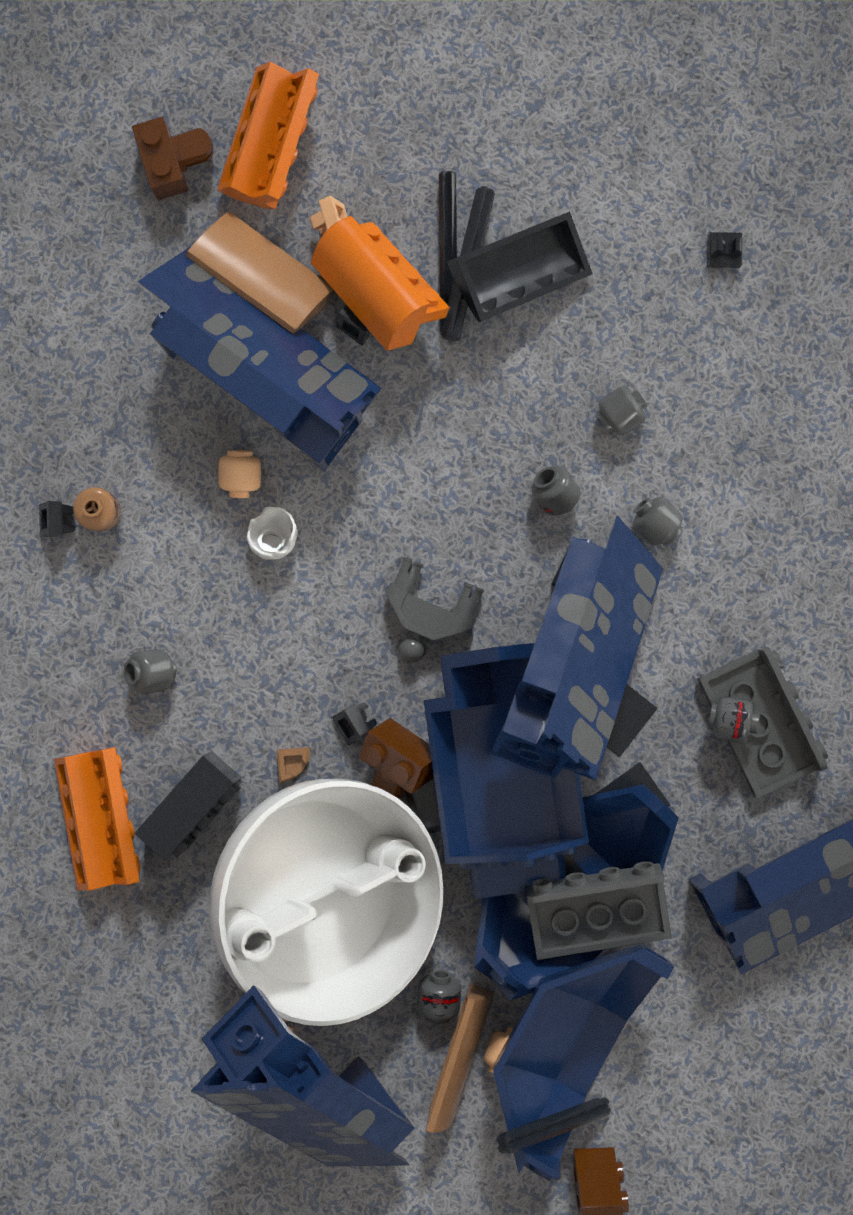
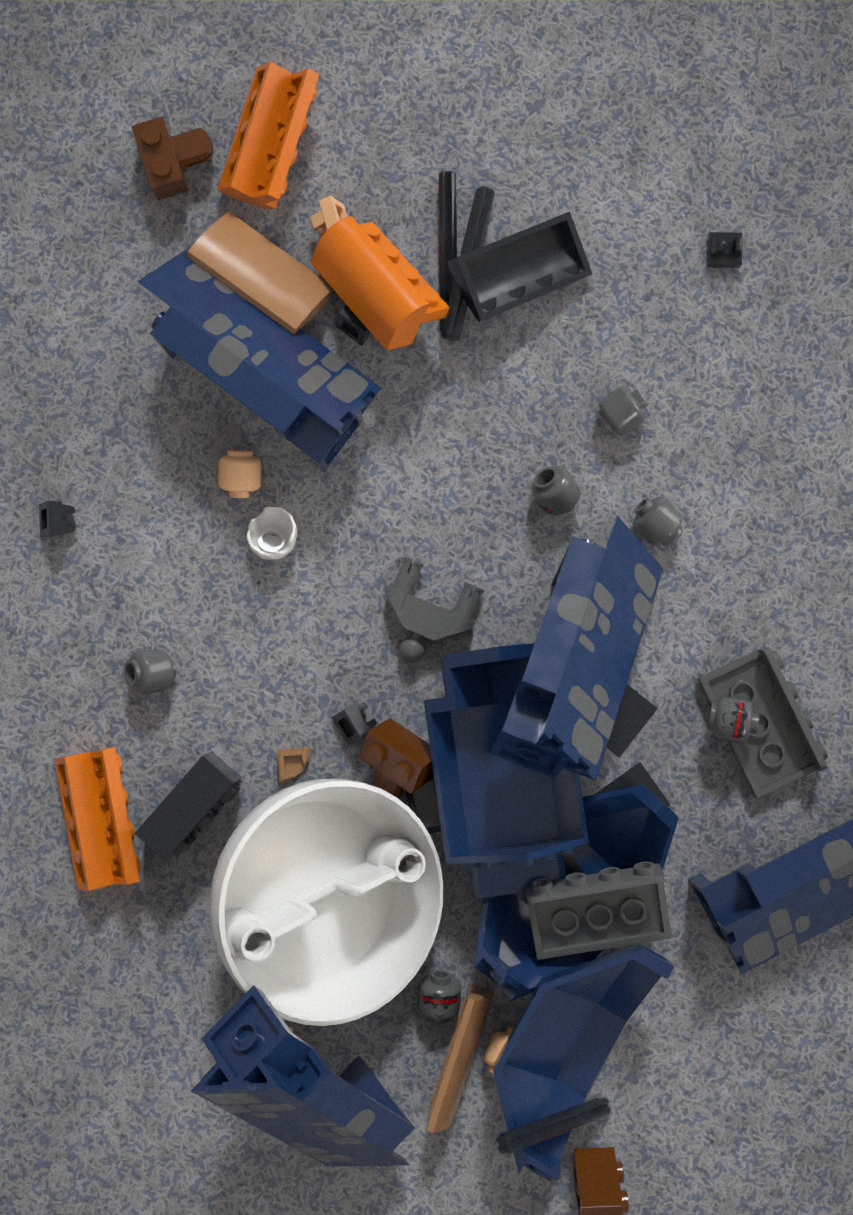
medium nougat head [73,487,121,532] -> none

